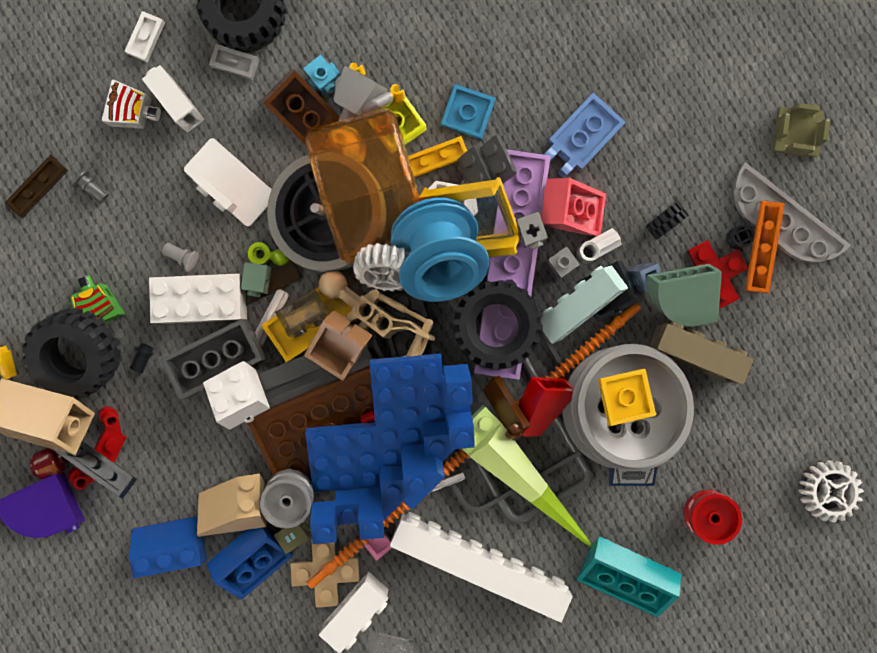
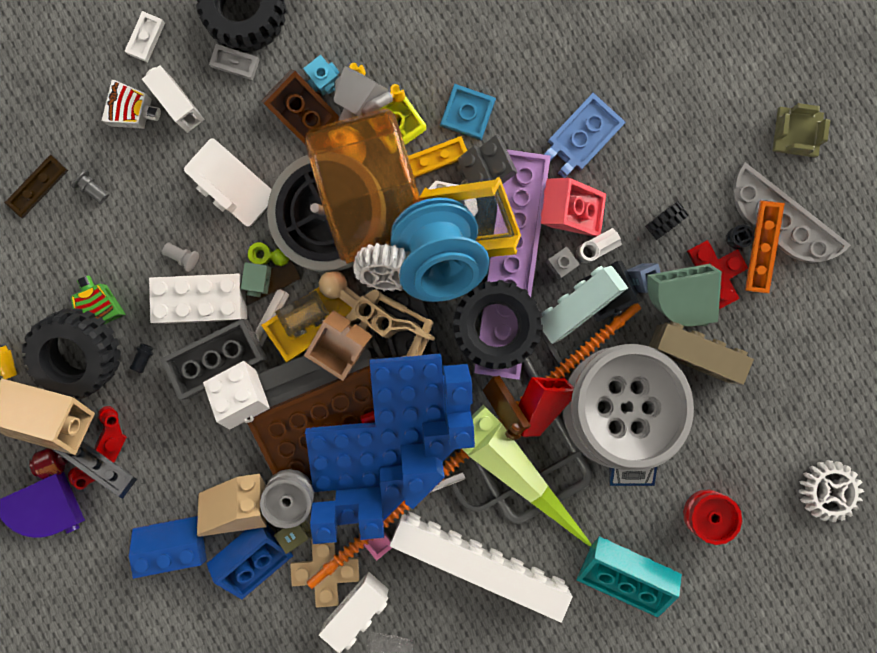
light grey brick [516,212,548,250] -> none
yellow plate [597,369,656,426] -> none

